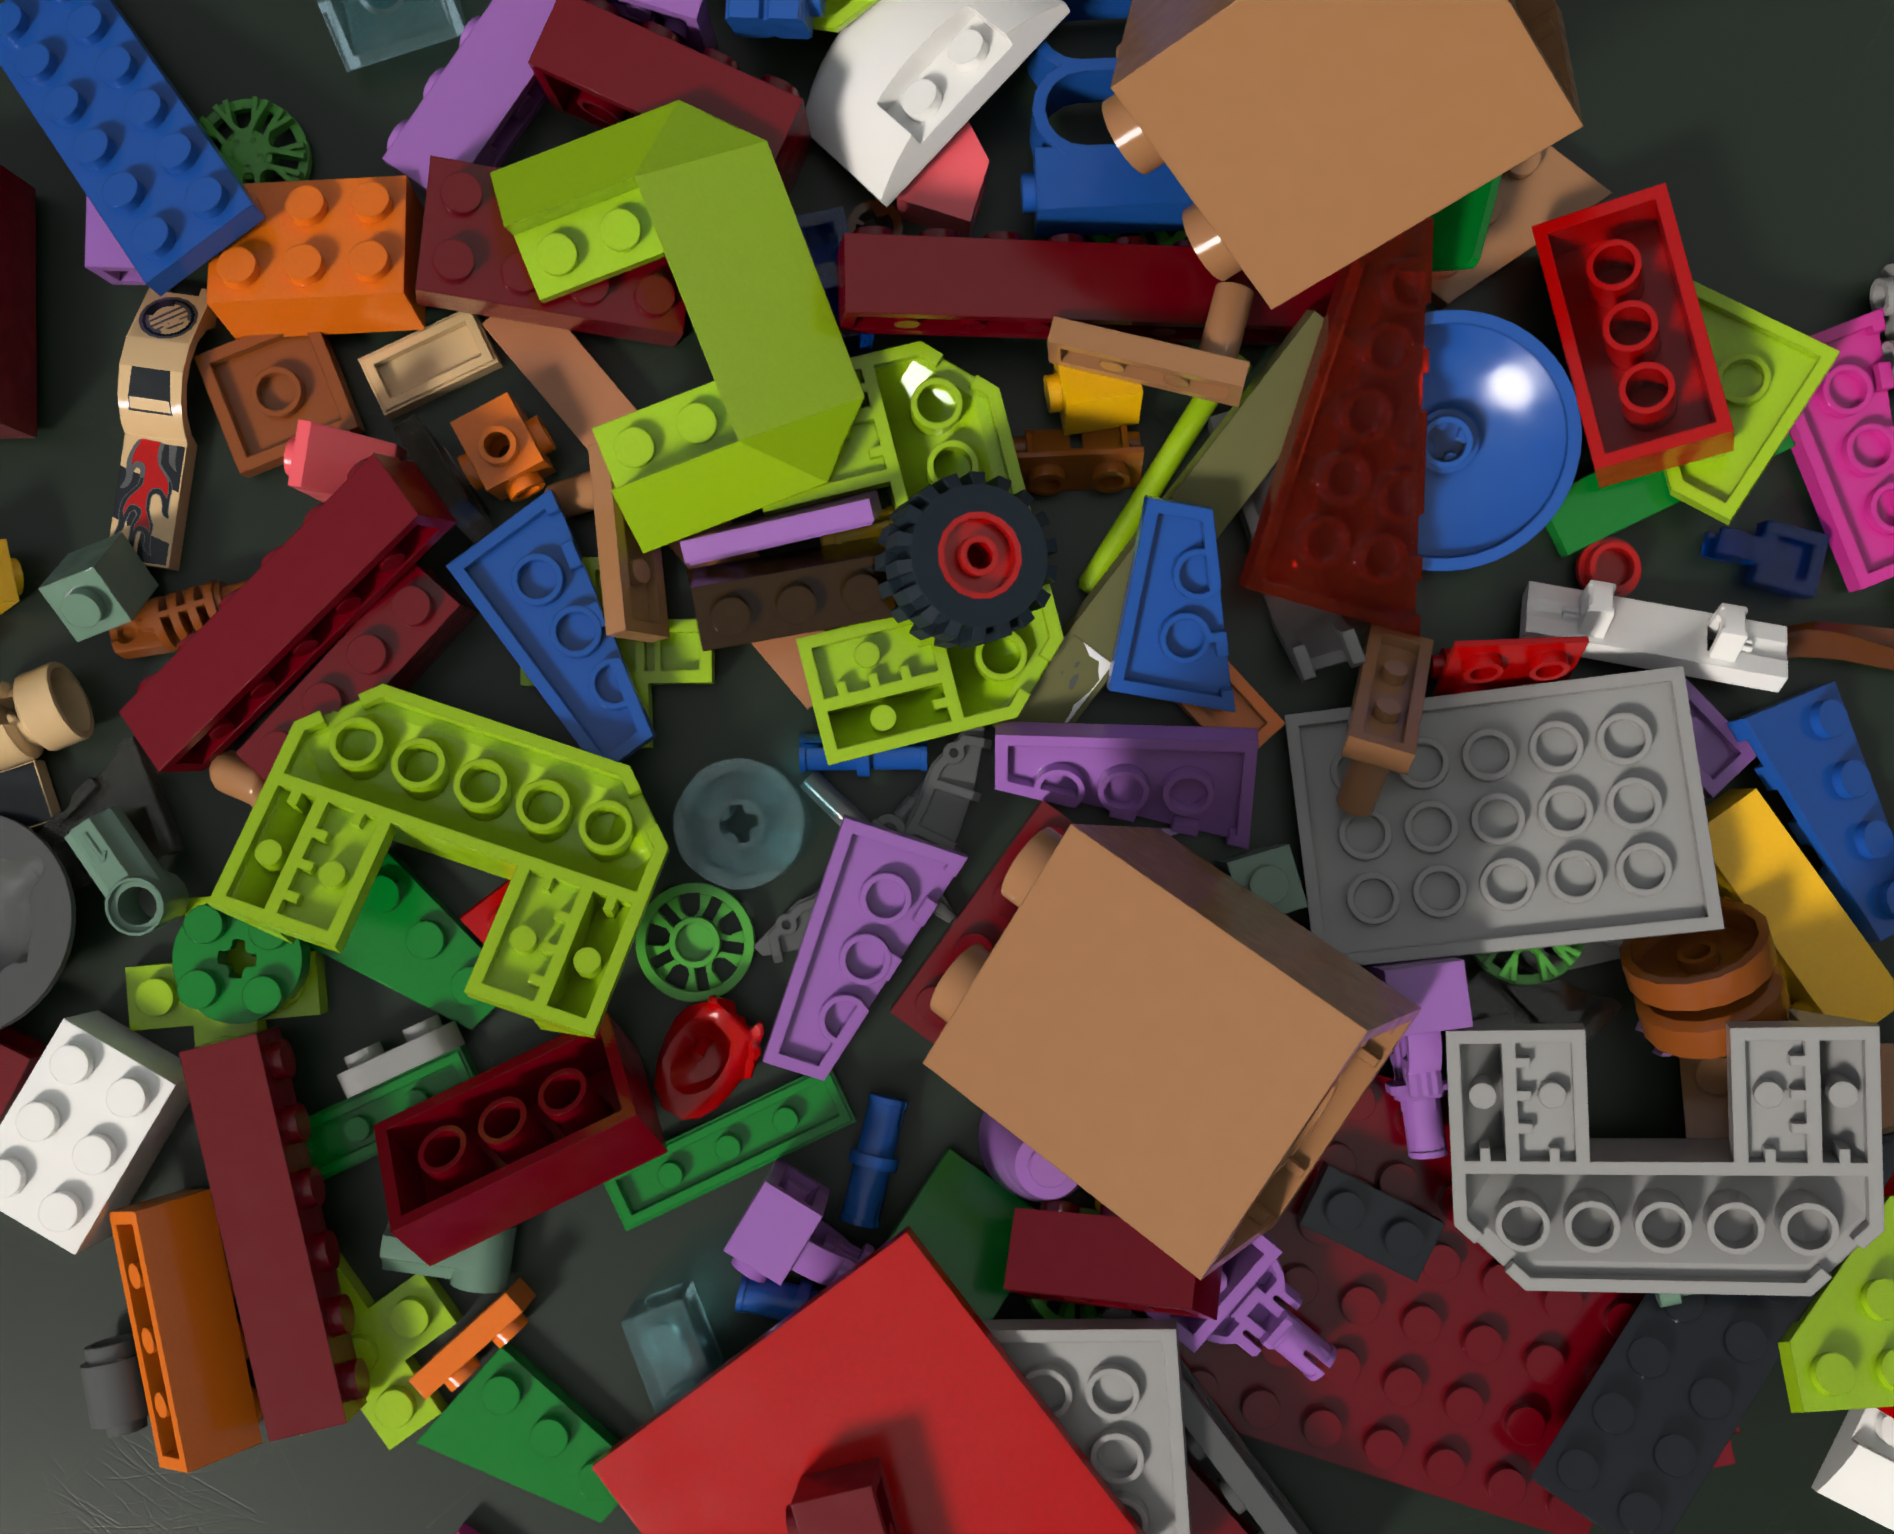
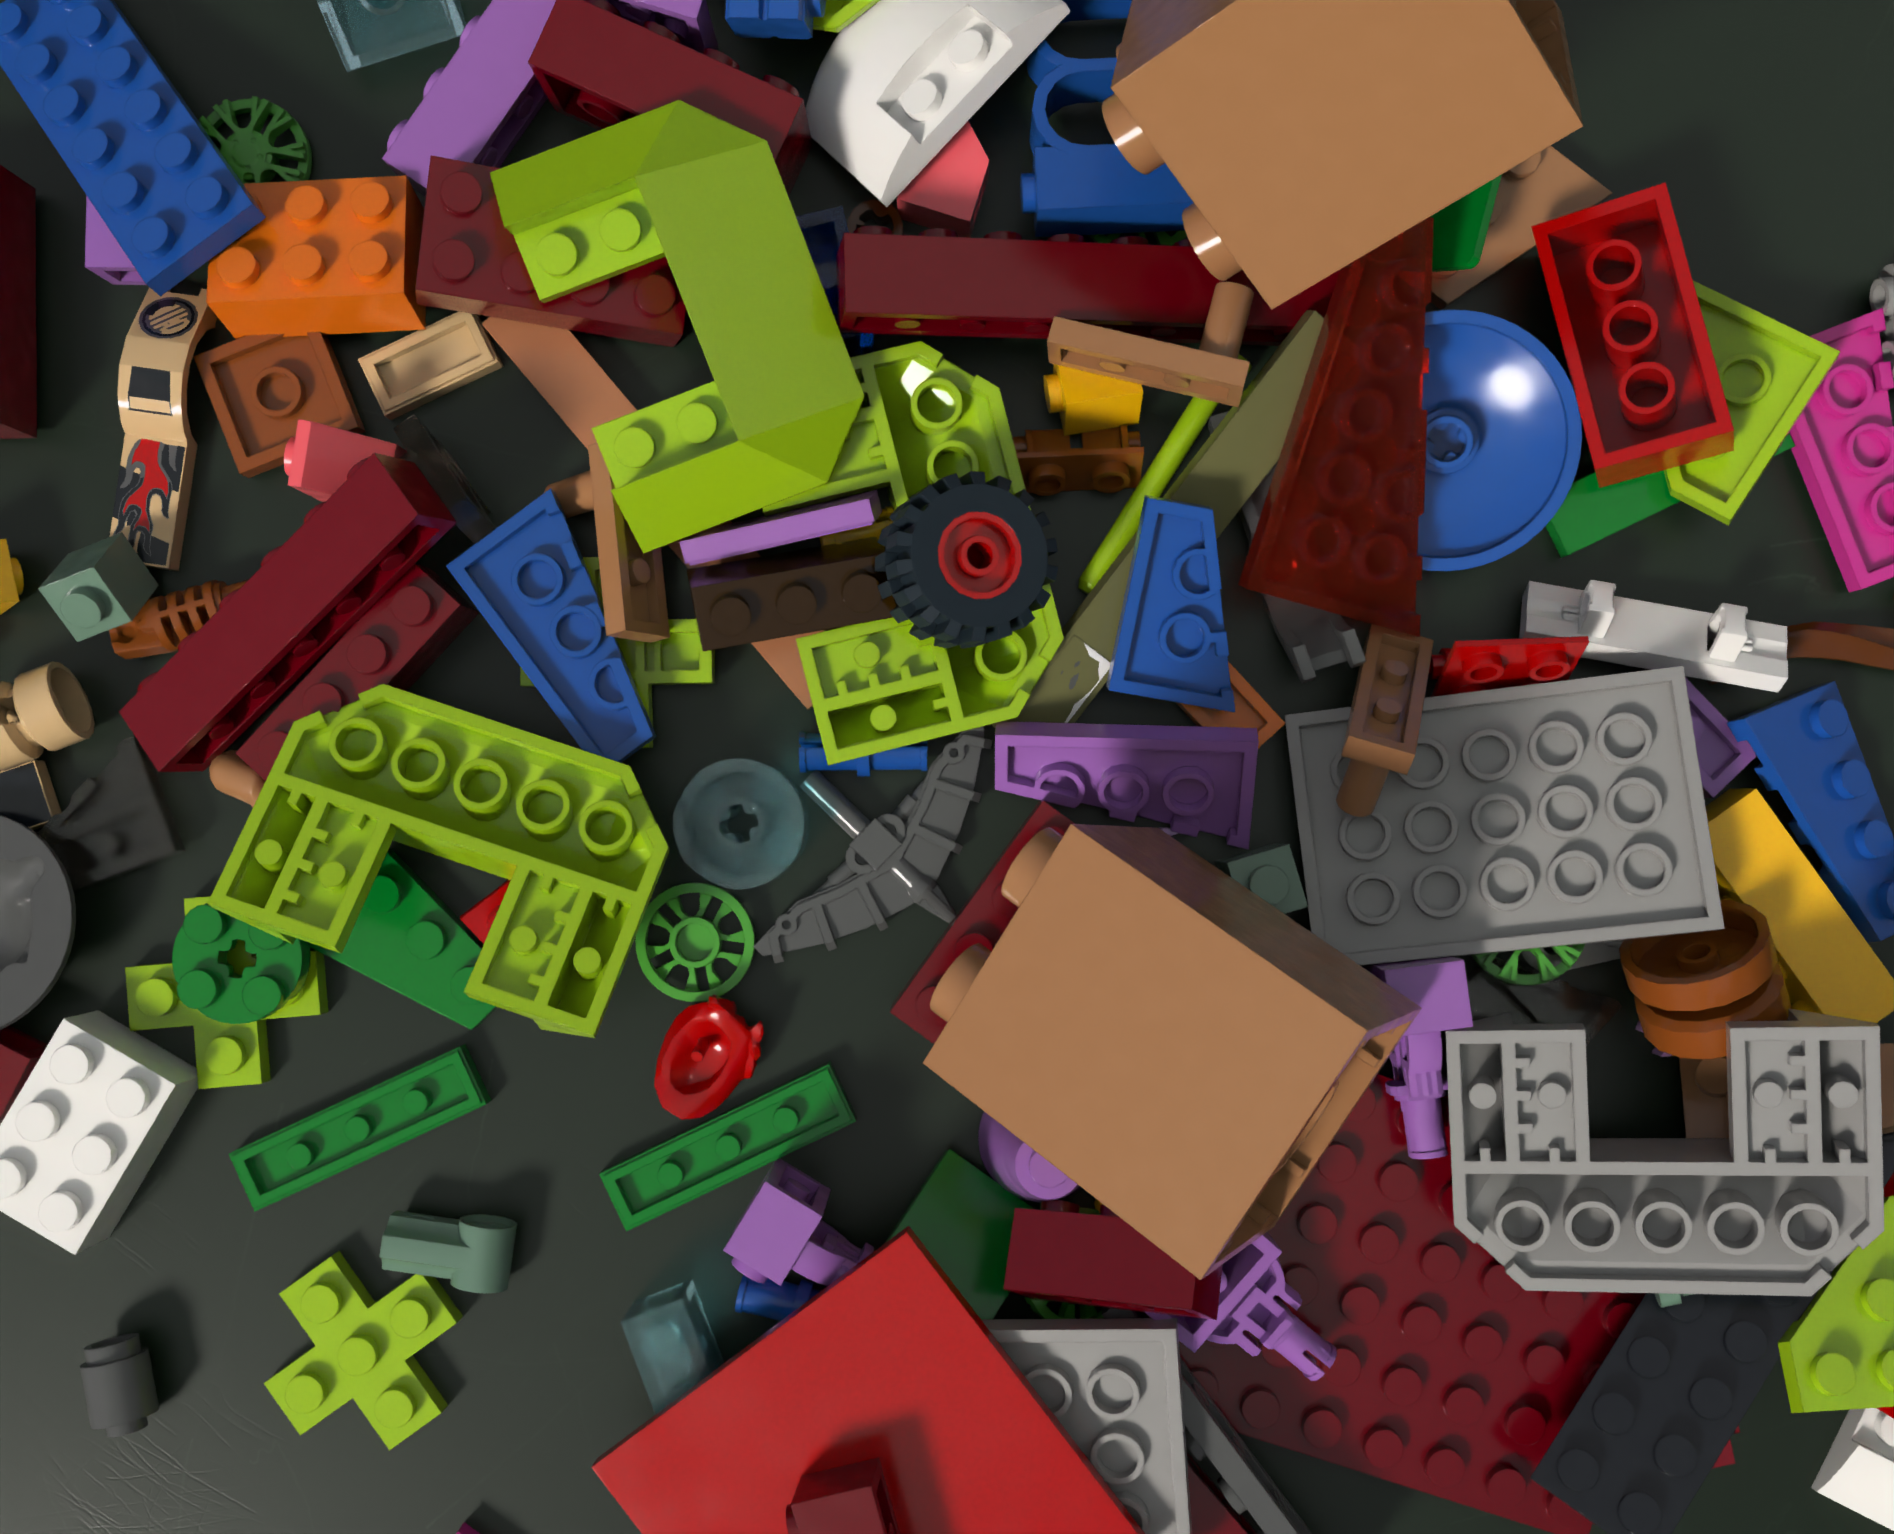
sand green piece [64,805,189,936] -> none
orange brick [108,1189,263,1473] -> none
dark red brick [179,1026,370,1442] -> none
light grey plate [336,1014,466,1099] -> none
dark red brick [373,1013,668,1266] -> none
orange plate [408,1277,537,1400] -> none
green wing [416,1342,619,1523] -> none
orange brick [450,392,557,502] -> none
medium lavender wing [762,814,968,1081] -> none
blue pin [839,1092,909,1229] -> none
black plate [1295,1161,1445,1282] -> none
red plate [1575,537,1642,597] -> none
clear blue plate [1699,520,1830,600] -> none

